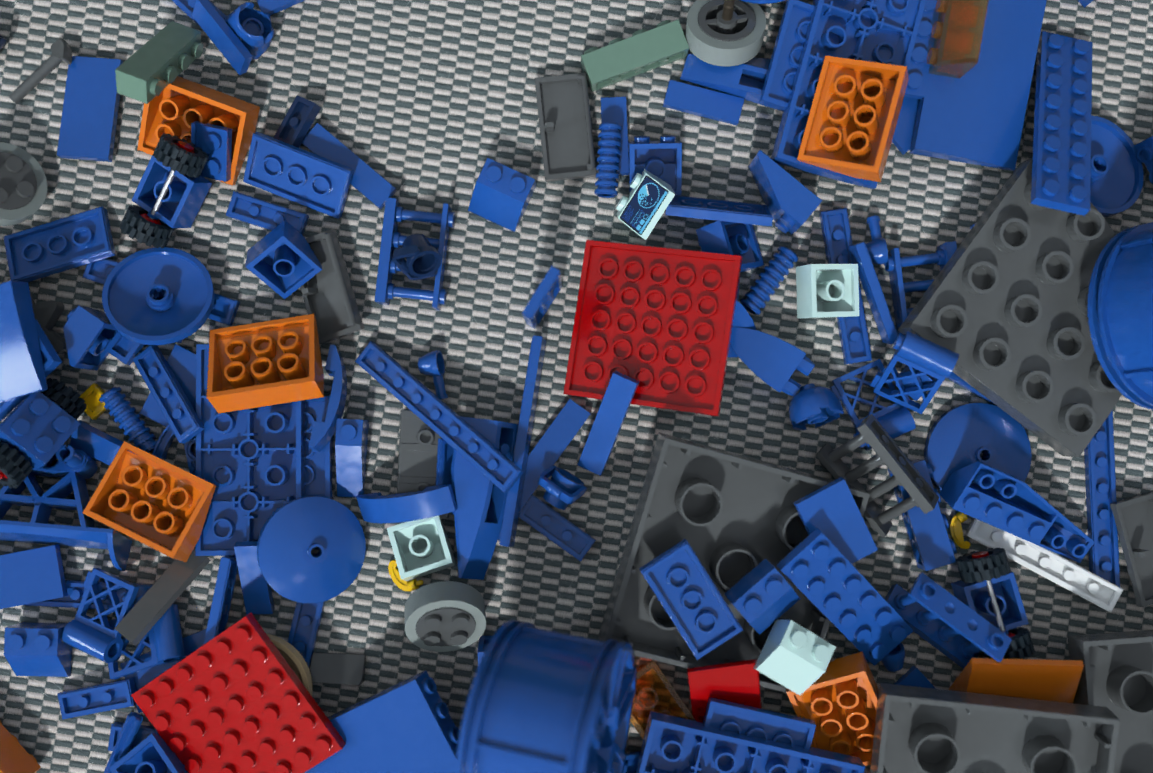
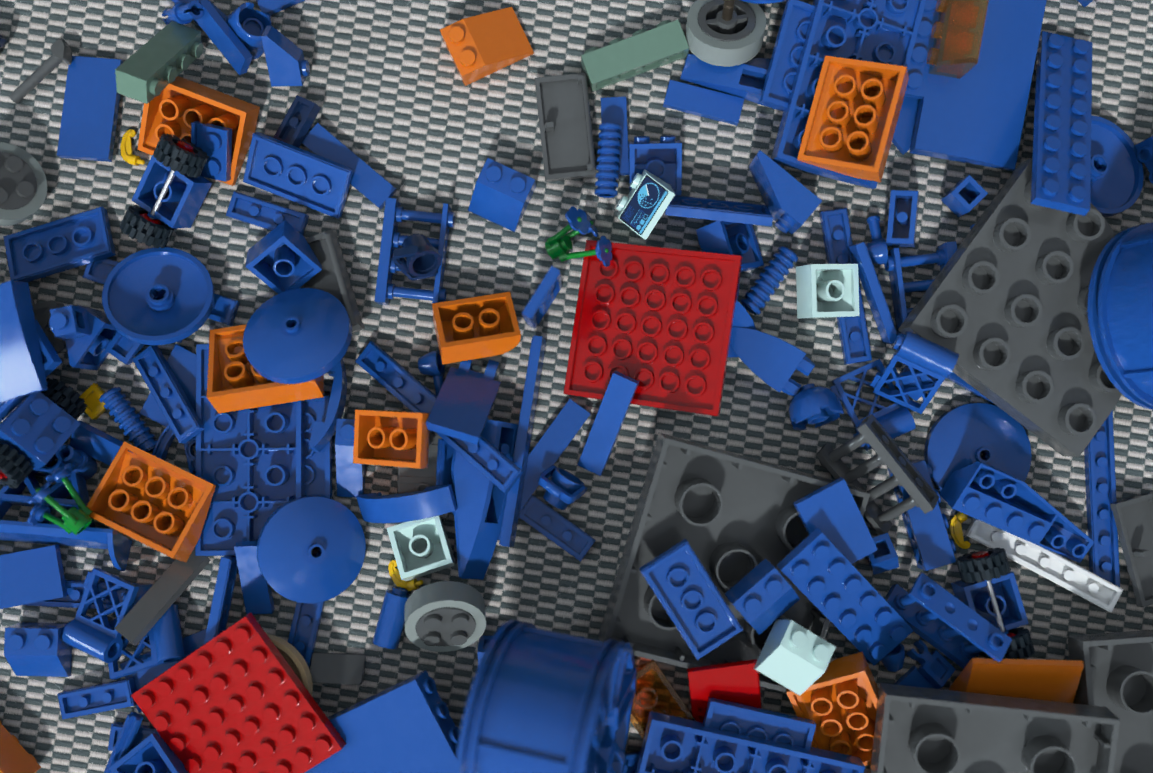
none -> plant [27,463,93,535]
none -> blue brick [49,305,91,341]
none -> yellow piece [120,129,145,166]
none -> blue pin [162,1,204,25]
none -> blue dish [243,288,352,384]
none -> blue slope [261,26,310,87]
none -> orange brick [353,410,430,469]
none -> blue brick [372,586,410,649]
none -> blue tile [426,359,501,445]
none -> orange brick [432,292,521,365]
none -> orange slope [440,7,534,86]
none -> plant [545,206,613,267]
none -> blue brick [866,533,899,575]
none -> blue brick [886,190,919,248]
none -> blue plate [906,639,956,689]
none -> blue brick [941,175,988,218]

